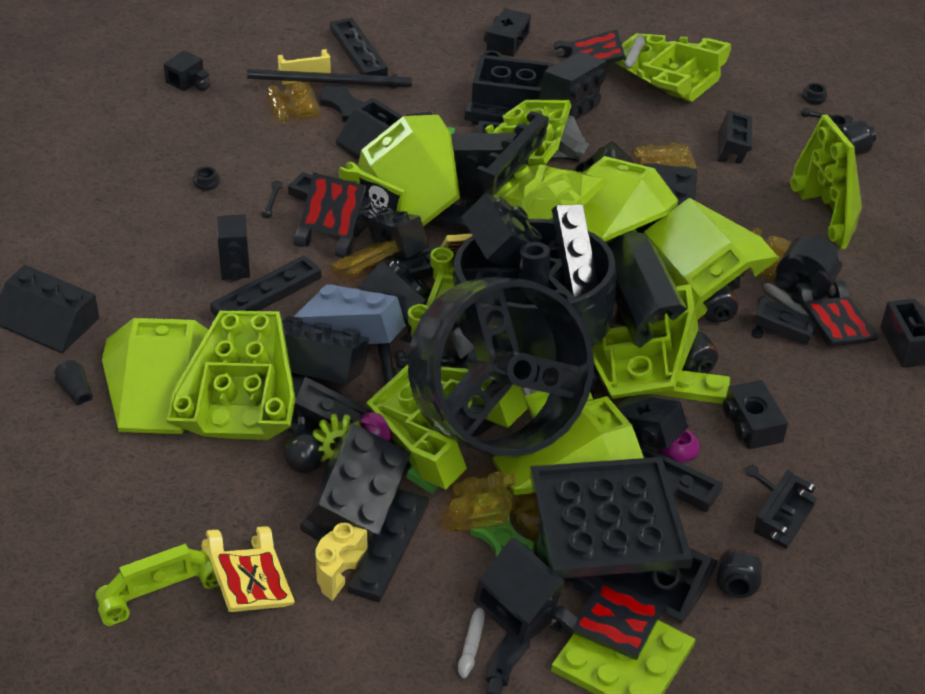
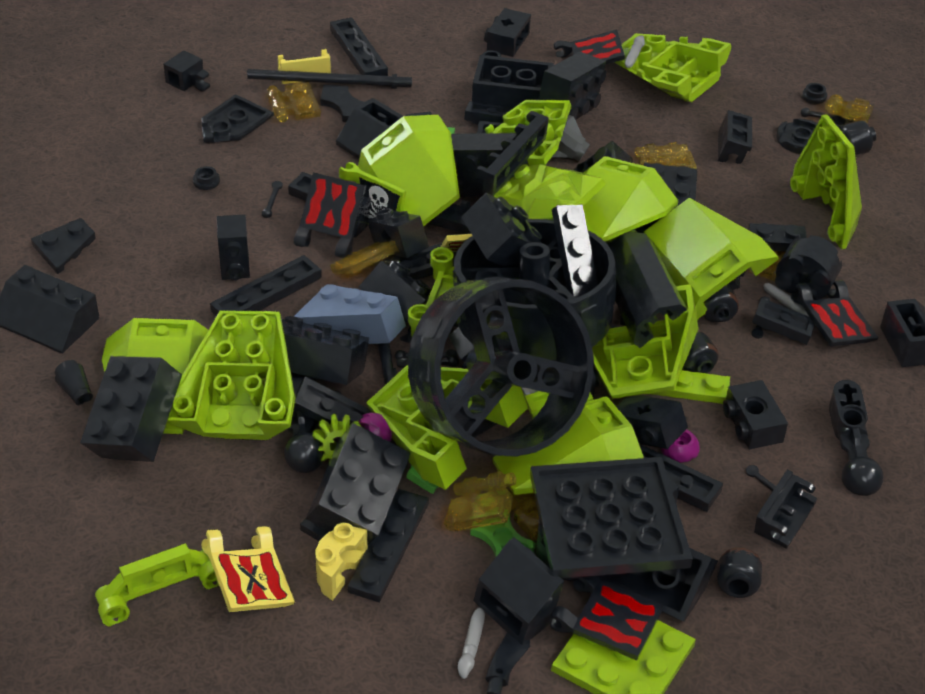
none -> black wing [31,218,96,274]
none -> black brick [80,356,182,462]
none -> black tile [201,94,274,143]
none -> black plate [748,223,807,251]
none -> black tile [776,118,818,154]
none -> clear yellow plate [825,94,874,123]
none -> black beam [829,380,884,496]

